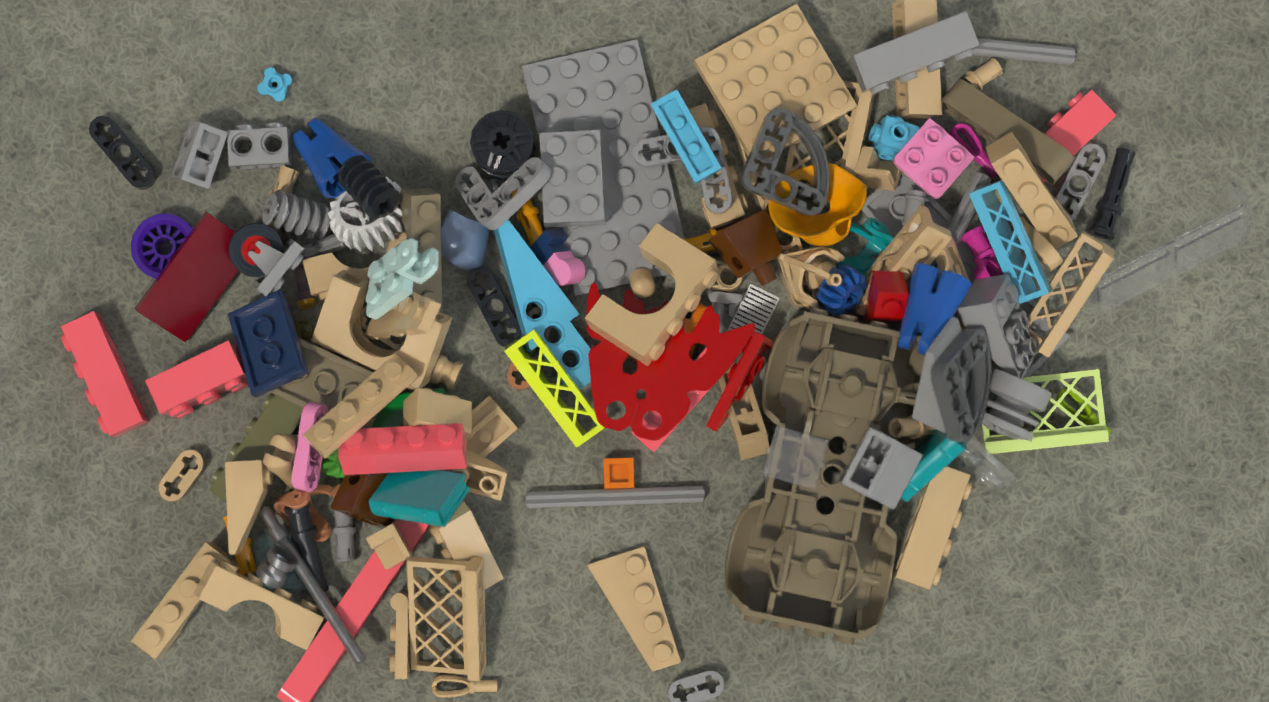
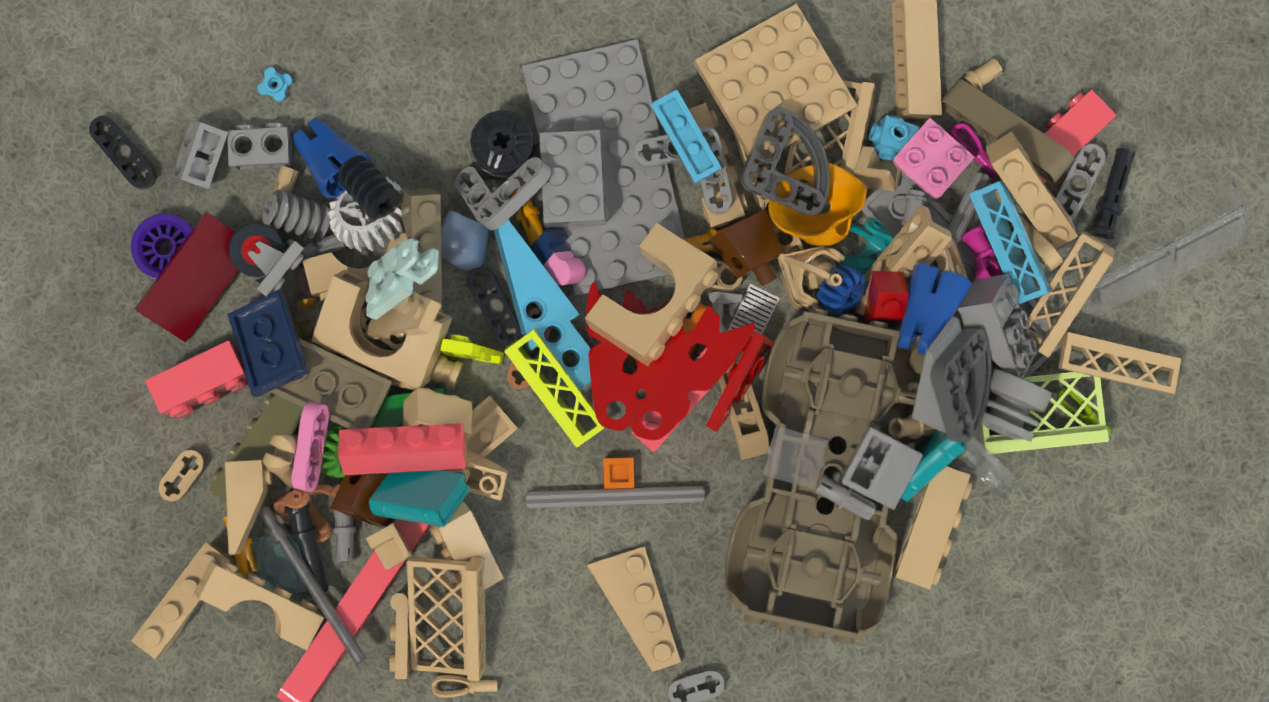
coral brick [61,311,149,437] -> none
flat silver wheel [256,545,298,588] -> none
tan plate [303,354,418,459] -> none
tan piece [629,268,655,299] -> none
light grey wedge [849,11,980,95] -> none
light grey axle [972,38,1076,65] -> none
none -> neon yellow wing [441,335,504,365]
none -> light grey axle [815,475,876,520]
none -> tan fence [1057,332,1181,394]

